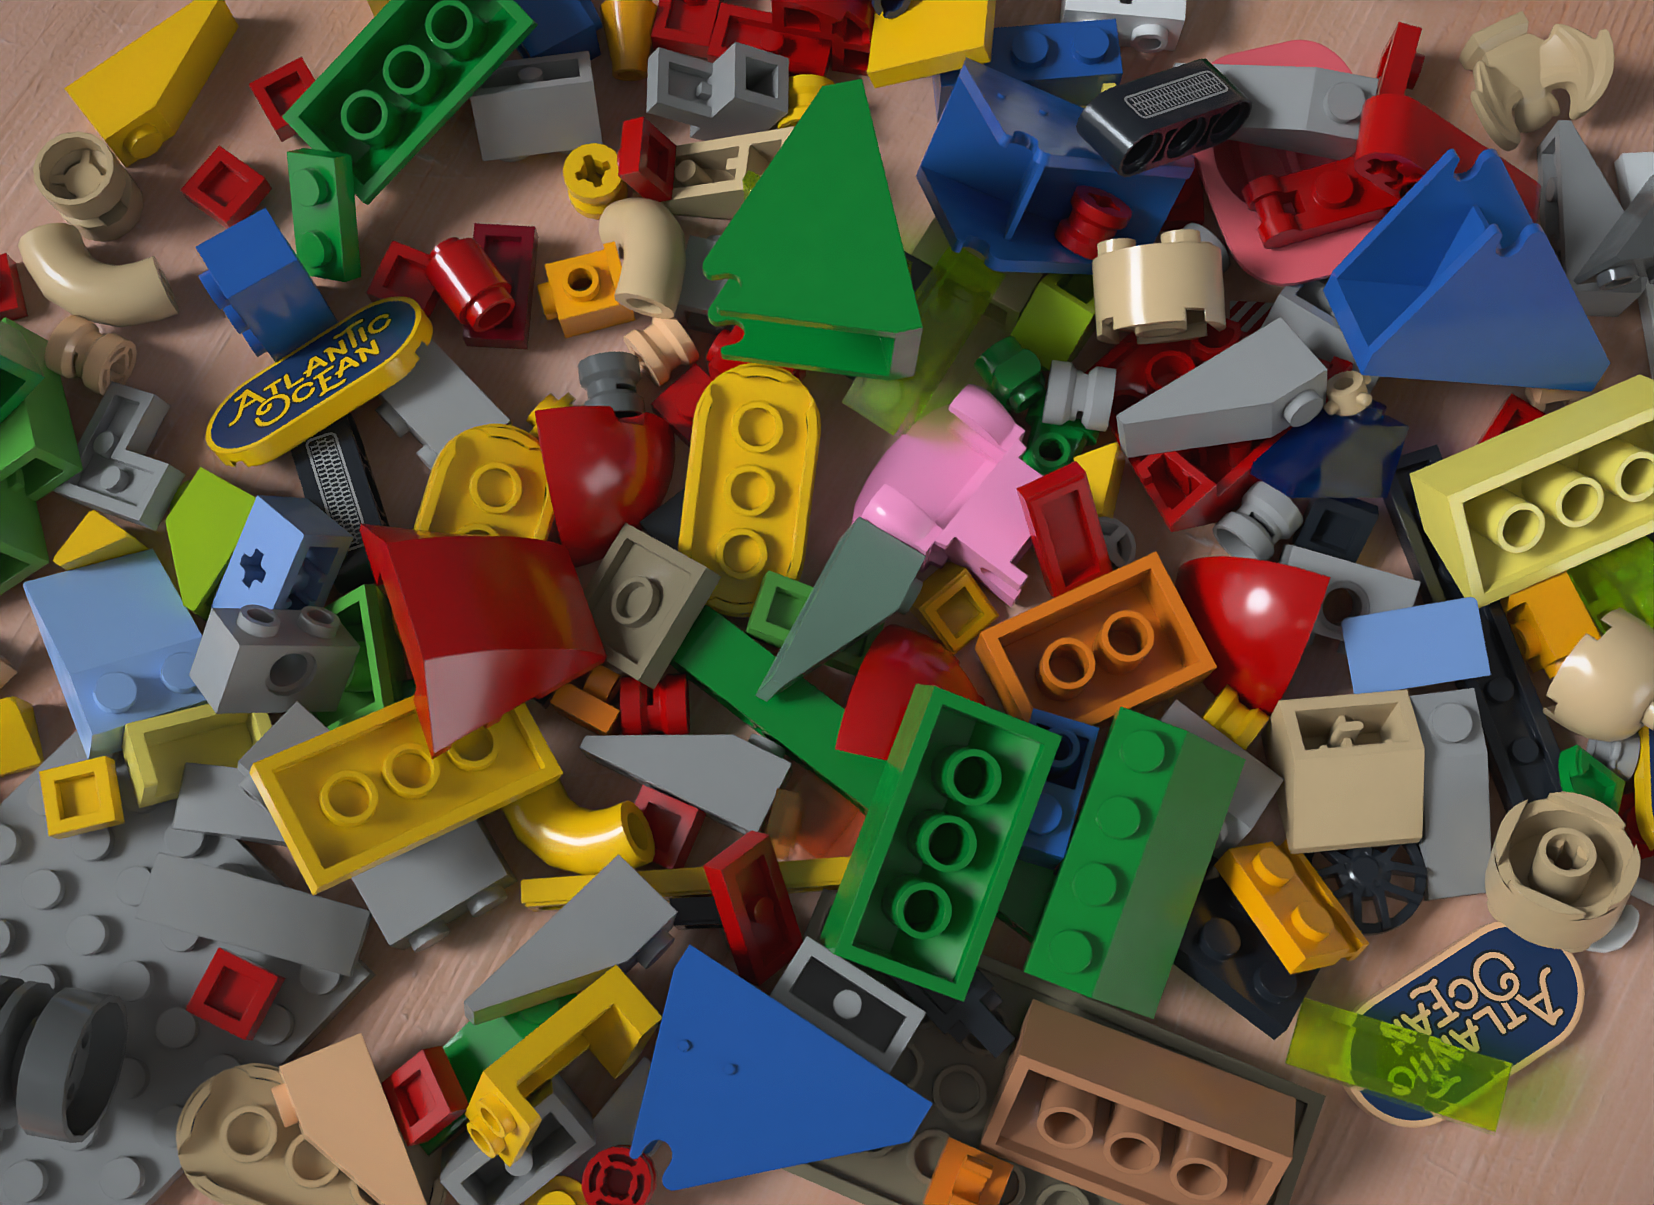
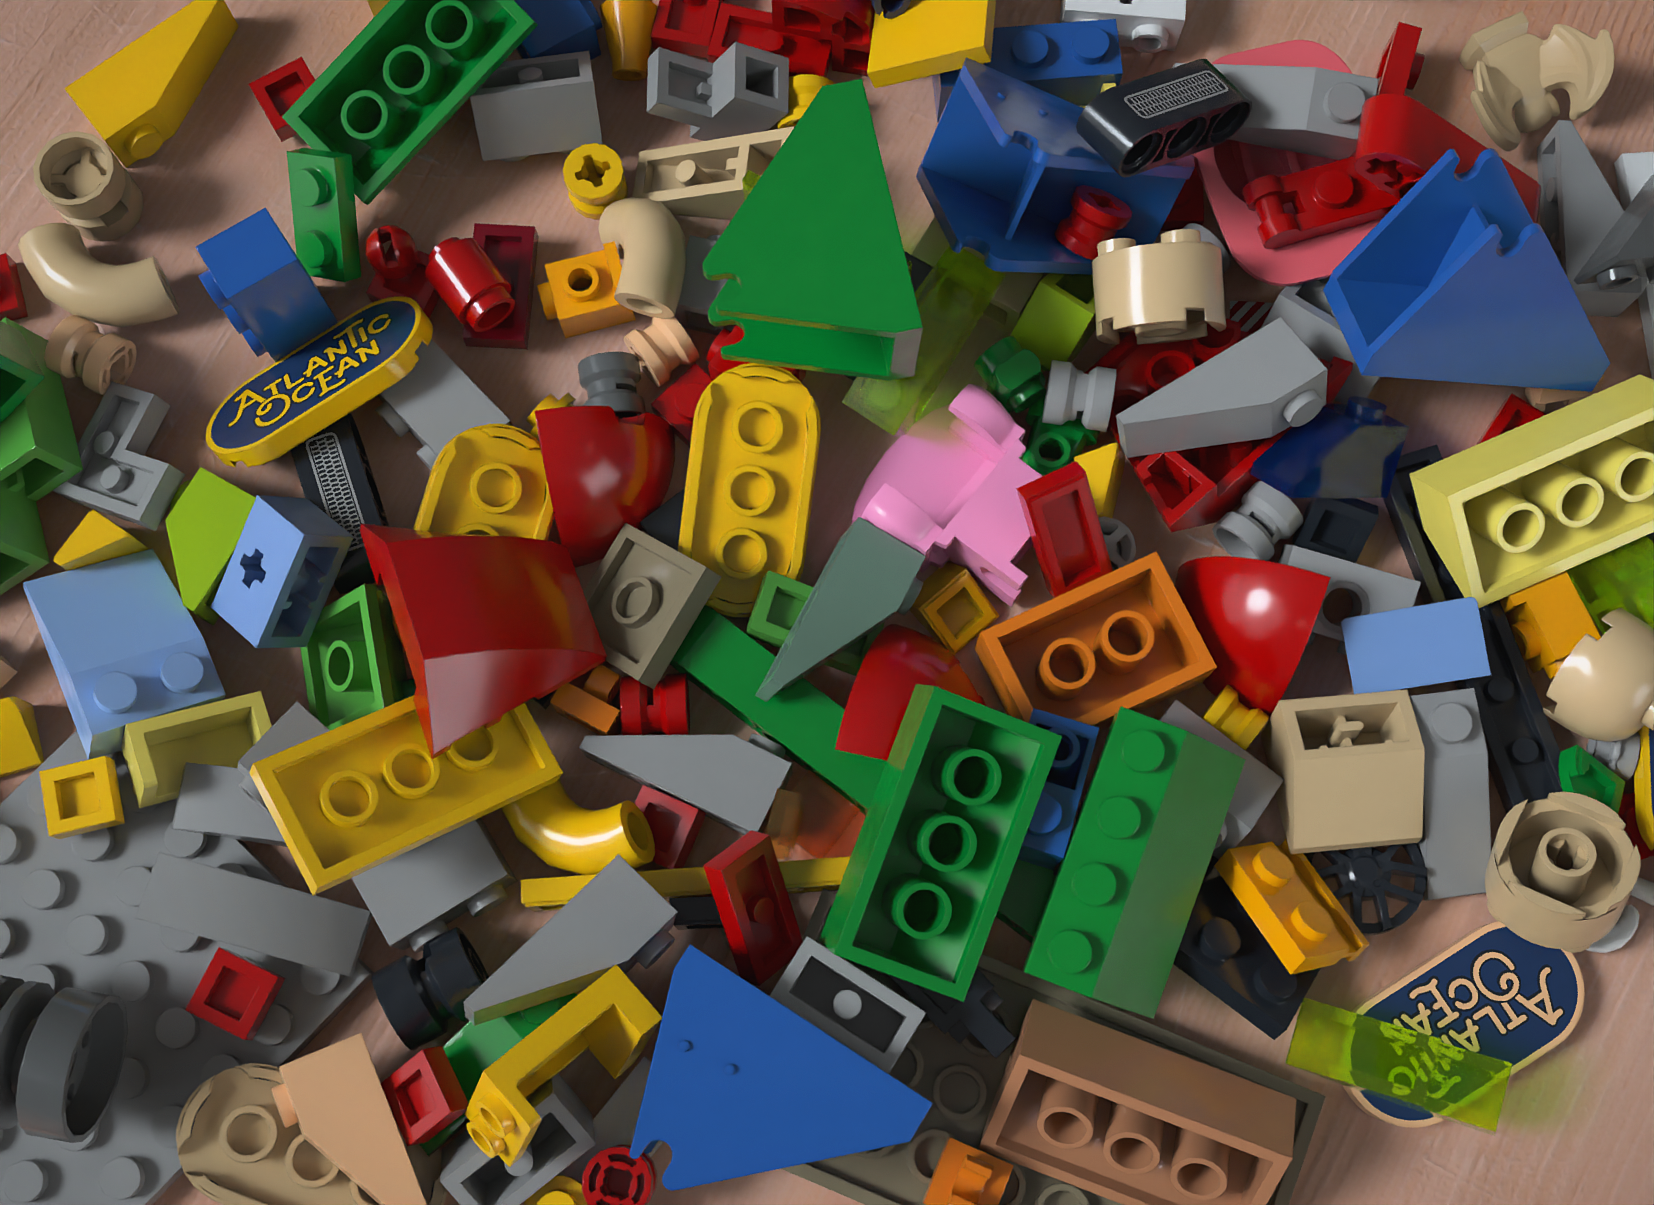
red plate [180,145,272,229] -> none
light grey brick [189,605,360,714] -> none
red plate [617,116,677,202] -> none
tan piece [1324,371,1372,416] -> none
none -> red hinge [366,225,419,280]
none -> black wheel [372,927,489,1051]

